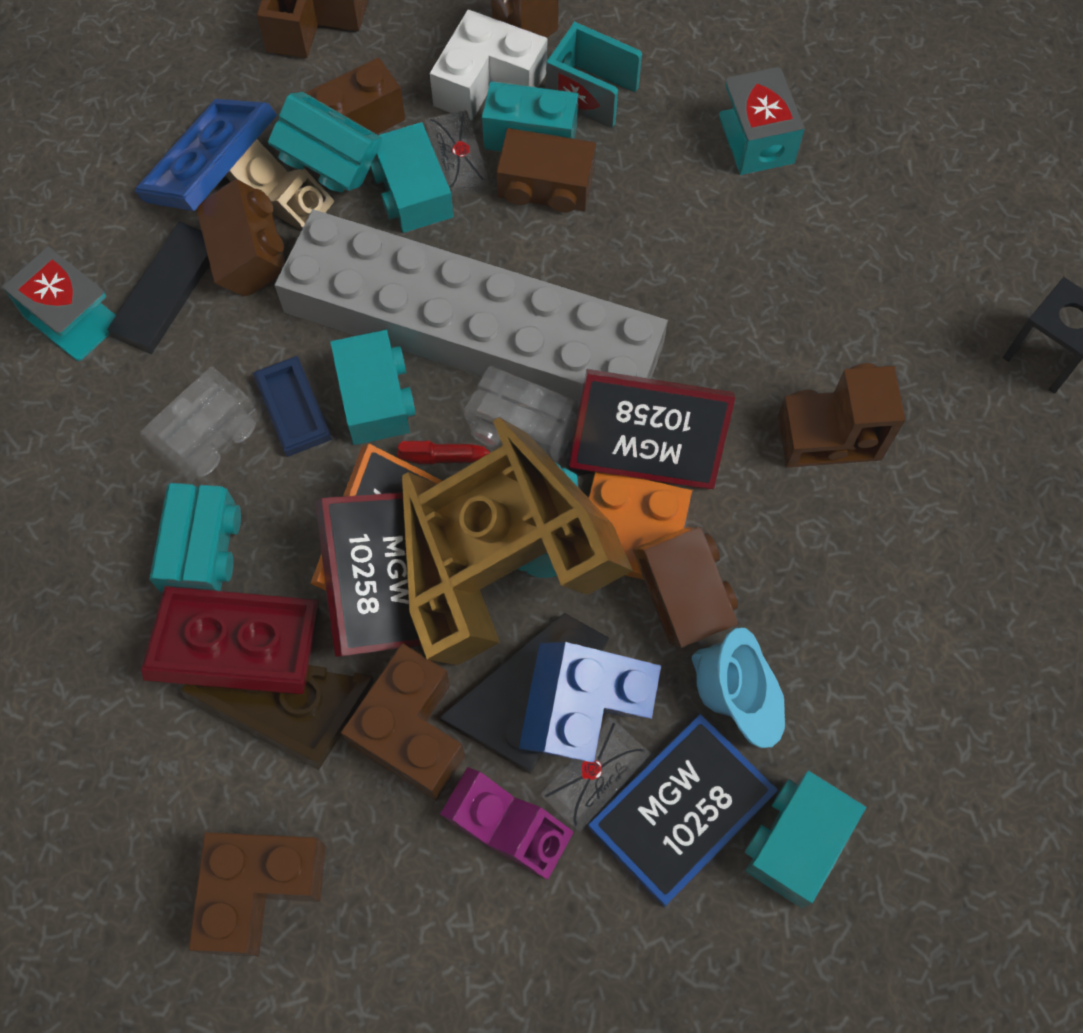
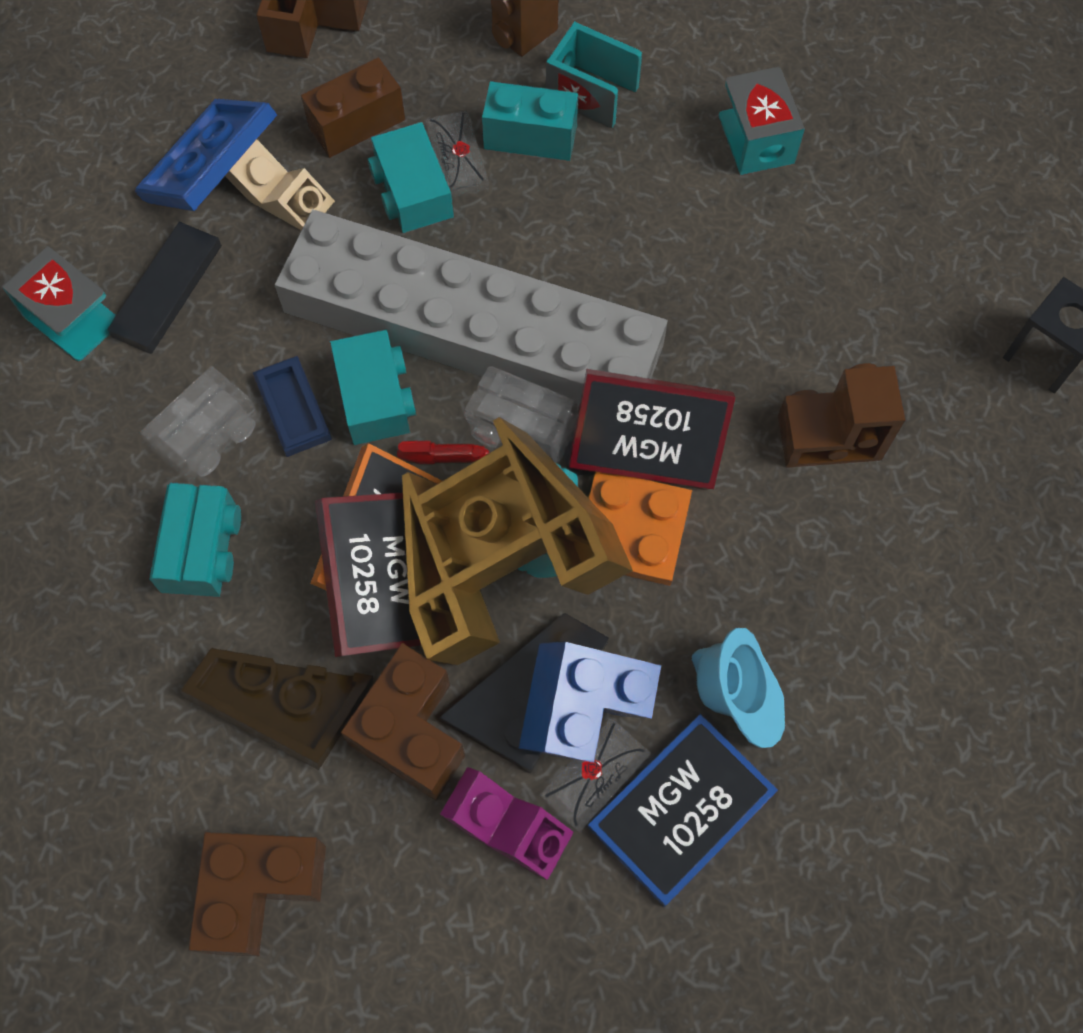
dark red tile [141,586,319,694] -> none
reddish brown brick [196,178,285,296] -> none
teal brick [268,92,382,193] -> none
white brick [430,9,548,120] -> none
reddish brown brick [497,128,596,213] -> none
reddish brown brick [633,527,738,648] -> none
teal brick [744,771,867,909] -> none

